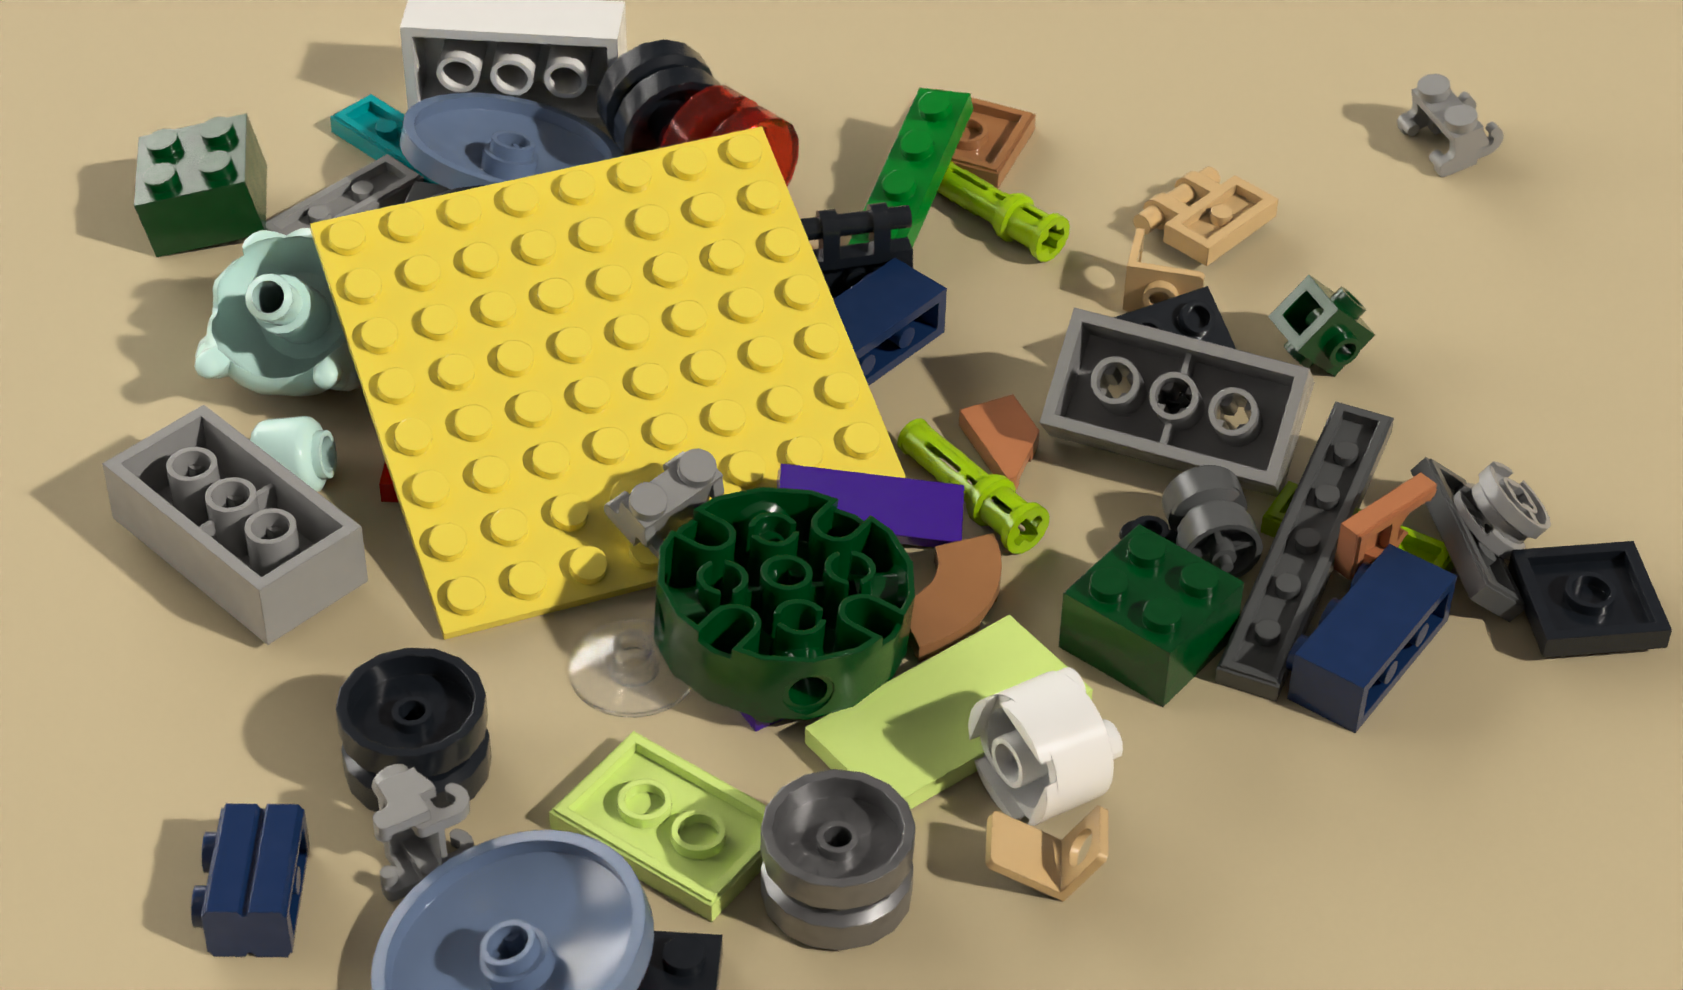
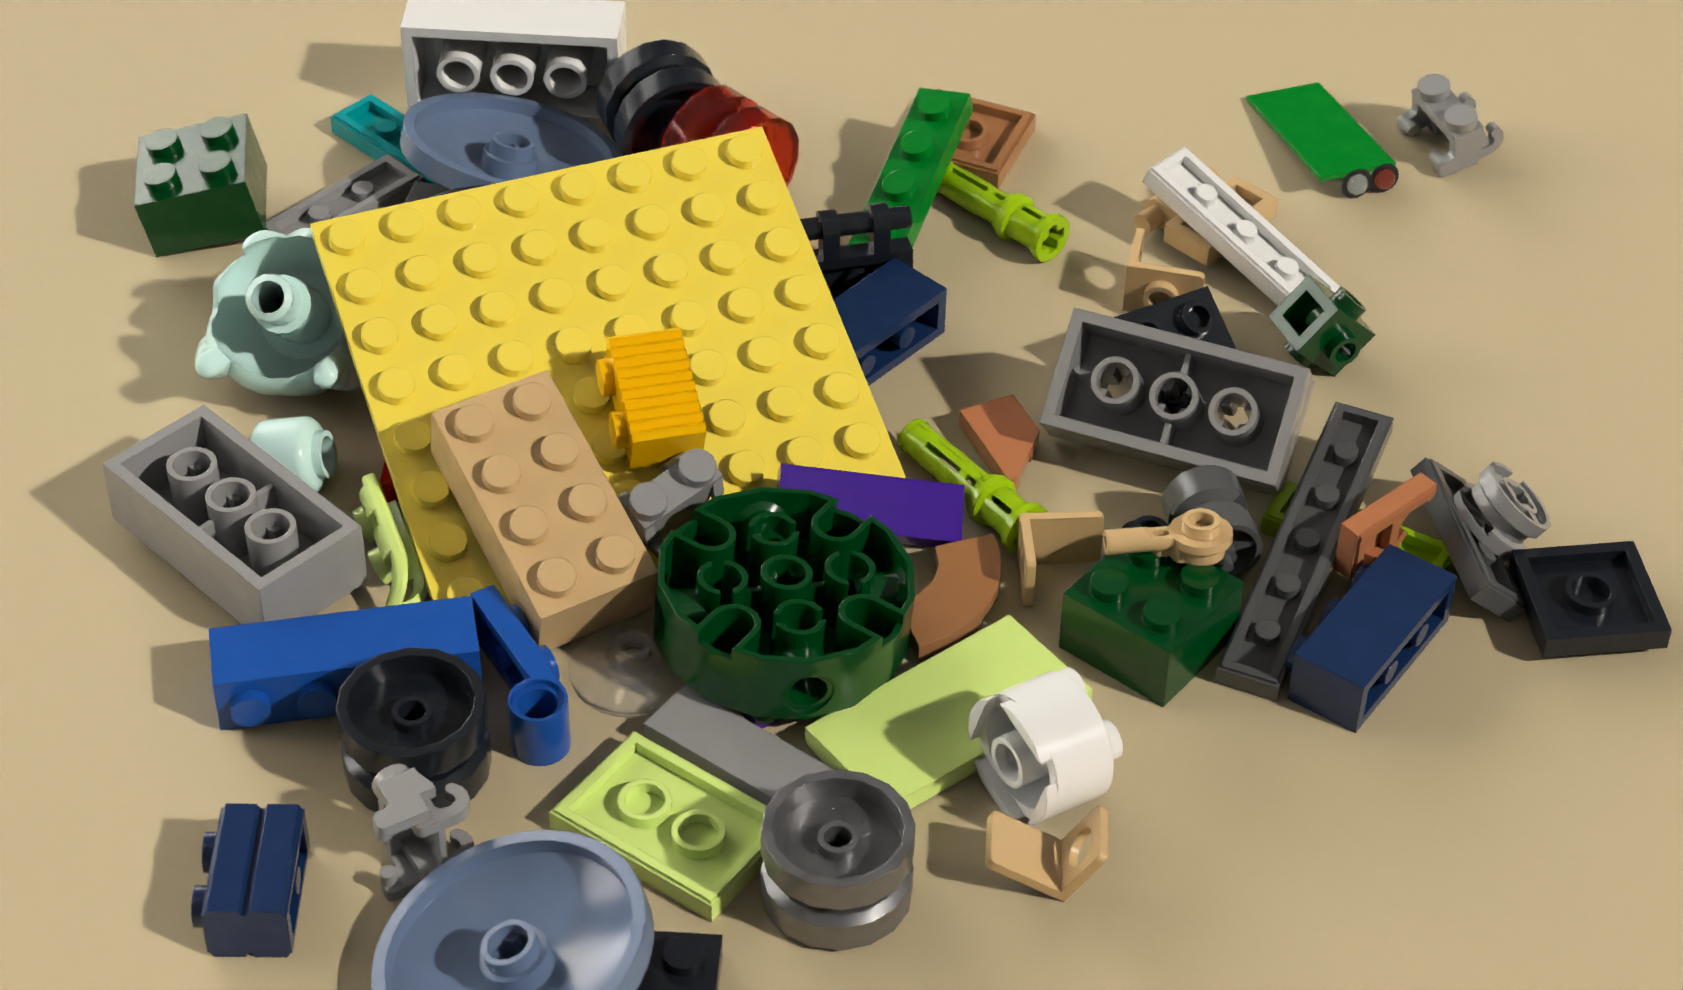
none -> blue brick [209,596,483,730]
none -> yellowish green piece [352,473,428,606]
none -> tan brick [431,370,658,650]
none -> blue plate [470,584,571,766]
none -> yellow brick [596,327,706,470]
none -> light grey tile [643,685,833,805]
none -> tan bracket [1016,511,1104,606]
none -> tan plate [1103,508,1233,566]
none -> white tile [1142,146,1340,306]
none -> green piece [1246,82,1399,198]

